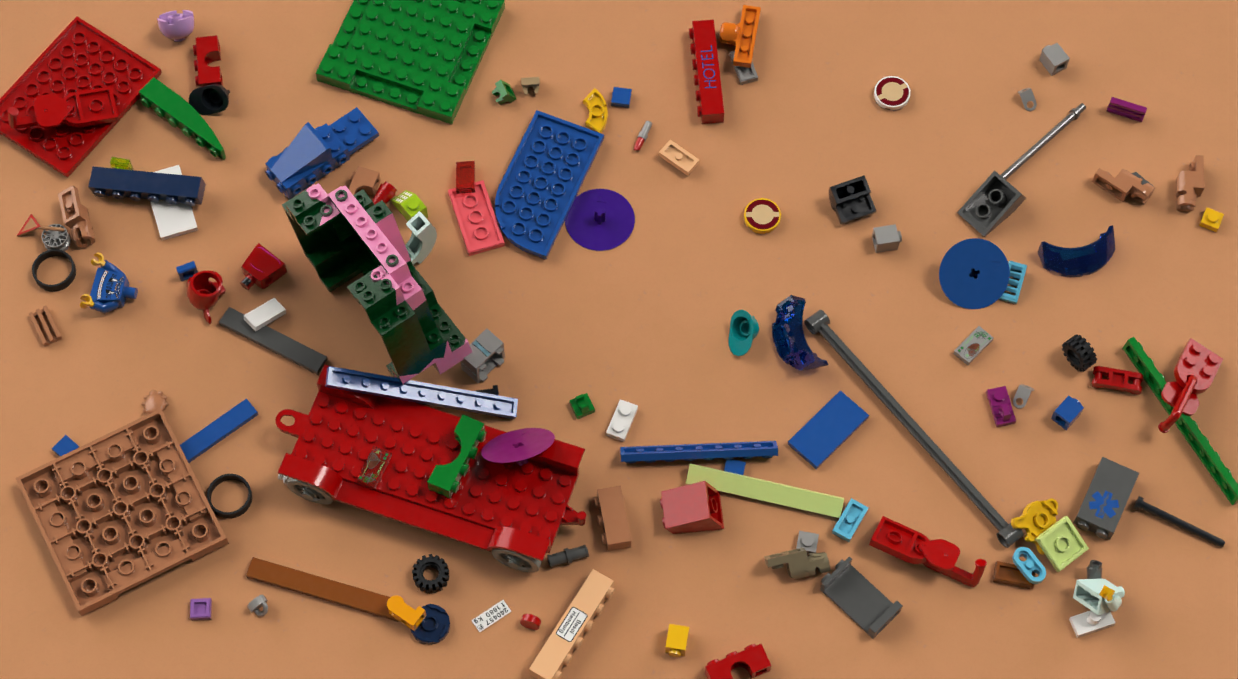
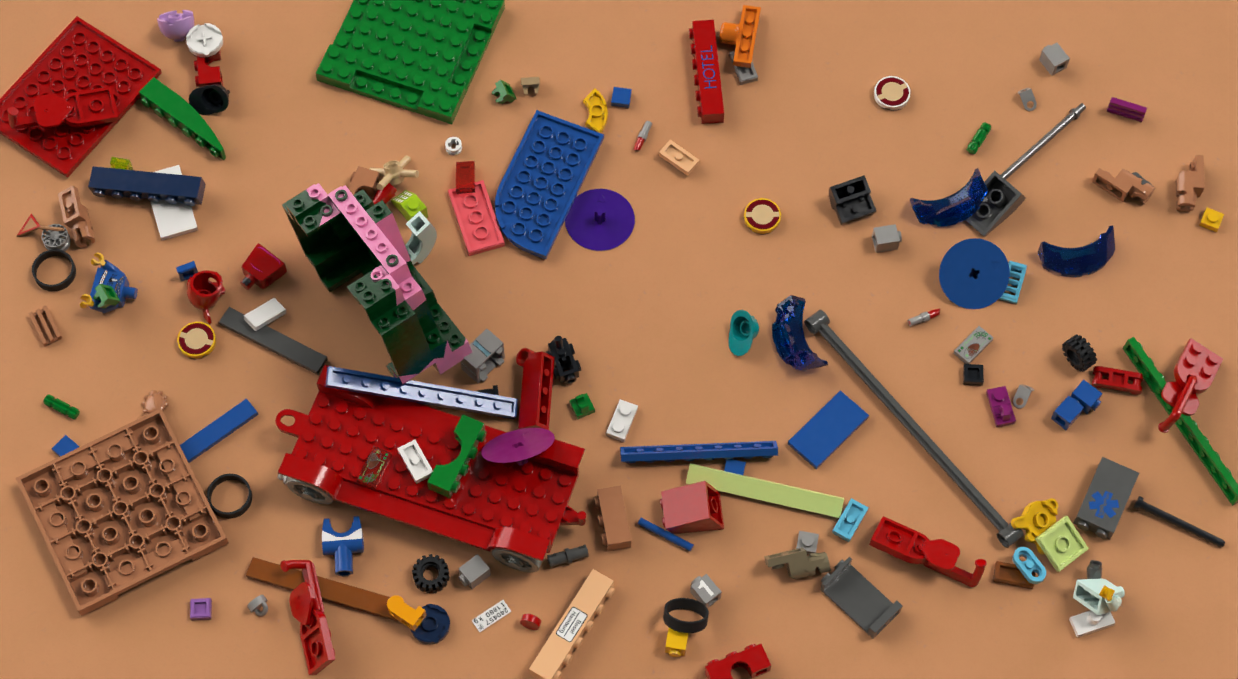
blue wedge [265,107,379,200] -> none
none -> green axle [43,394,80,419]
none -> green tile [93,284,120,309]
none -> tile [177,322,217,359]
none -> white tile [186,23,223,57]
none -> red plate [280,560,335,675]
none -> blue connector [322,516,364,576]
none -> tan bar [370,155,419,190]
none -> white plate [397,440,433,484]
none -> white bush [445,137,462,156]
none -> light grey brick [459,554,491,589]
none -> red hinge [516,348,555,430]
none -> black brick [546,336,581,384]
none -> blue bar [638,518,694,551]
none -> black tyre [663,598,709,633]
none -> light grey brick [690,574,722,608]
none -> light grey piece [908,308,940,326]
none -> clear blue windscreen [910,168,988,227]
none -> black tile [963,364,984,386]
none -> green axle [967,122,991,154]
none -> blue brick [1070,380,1102,414]

